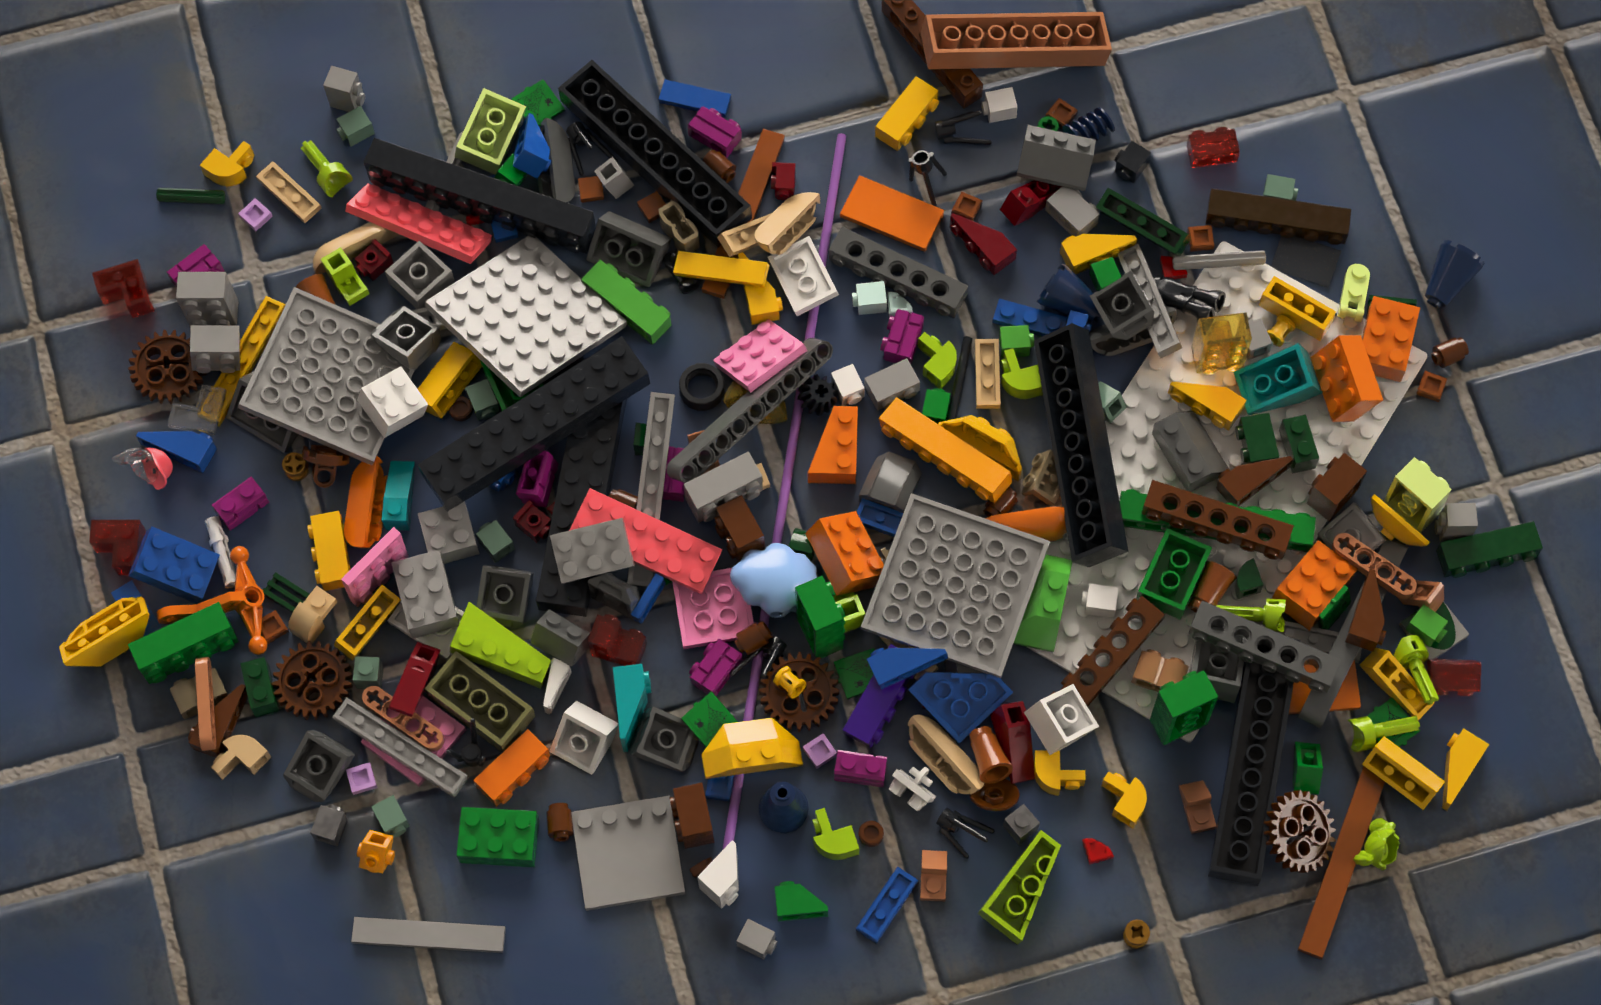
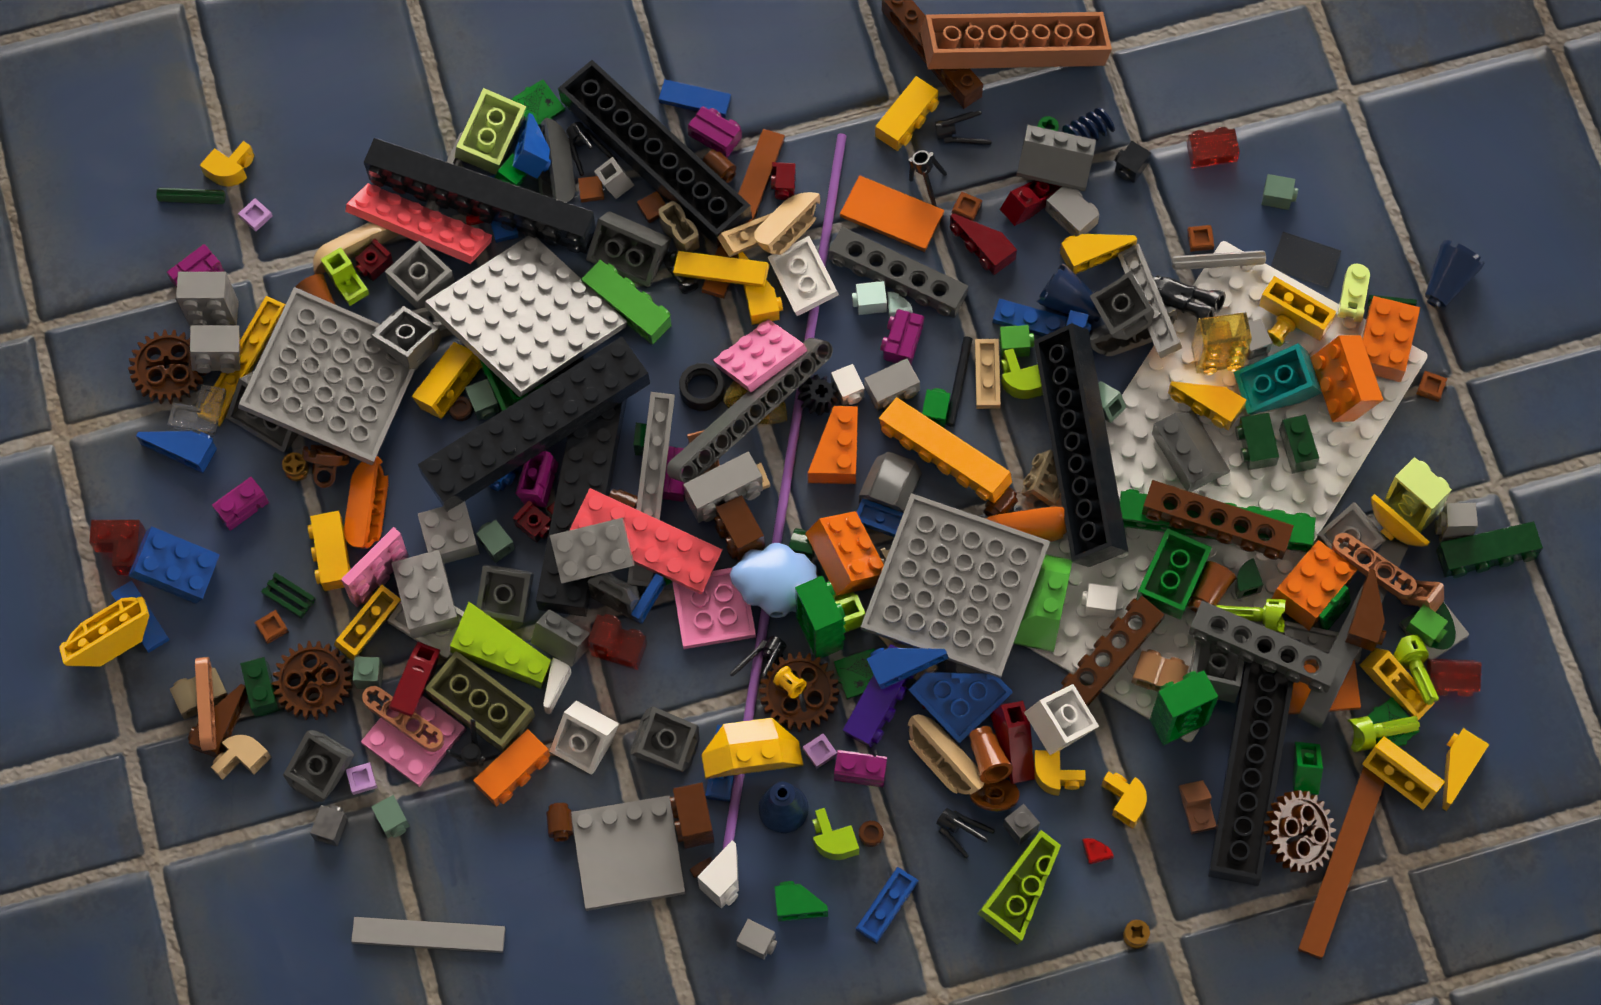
clear red brick [92,259,155,318] -> none
clear hair [112,448,173,490] -> none
green brick [128,602,239,684] -> none
orange piece [156,546,268,655] -> none
white pin [205,516,236,588] -> none
tan plate [256,161,322,223] -> none
tan brick [288,586,337,644] -> none
lime piece [301,140,353,197] -> none
light grey brick [323,66,365,112] -> none
light grey tile [332,697,469,798] -> none
sand green brick [336,106,375,147] -> none
white brick [357,366,428,438] -> none
light orange brick [357,830,395,874] -> none
teal slope [382,461,415,531] -> none
green brick [457,807,539,867] -> none
teal slope [613,664,652,752] -> none
green piece [680,692,738,747] -> none
magenta brick [689,639,743,696] -> none
reddish brown brick [735,621,773,655] -> none
white hips [889,766,936,811] -> none
lime brick [918,332,957,389] -> none
nougat slope [920,850,947,902] -> none
yellow wedge [938,415,1022,481] -> none
white brick [981,87,1017,123] -> none
dark orange tile [1045,98,1078,129] -> none
green brick [1089,257,1121,291] -> none
dark green brick [1096,188,1191,256] -> none
red tile [1160,256,1188,279] -> none
dark brown brick [1205,189,1351,245] -> none
reddish brown slope [1216,456,1293,507] -> none
reddish brown brick [1307,453,1367,522] -> none
lime hair [1353,818,1400,871] -> none
reddish brown brick [1431,337,1469,368] -> none

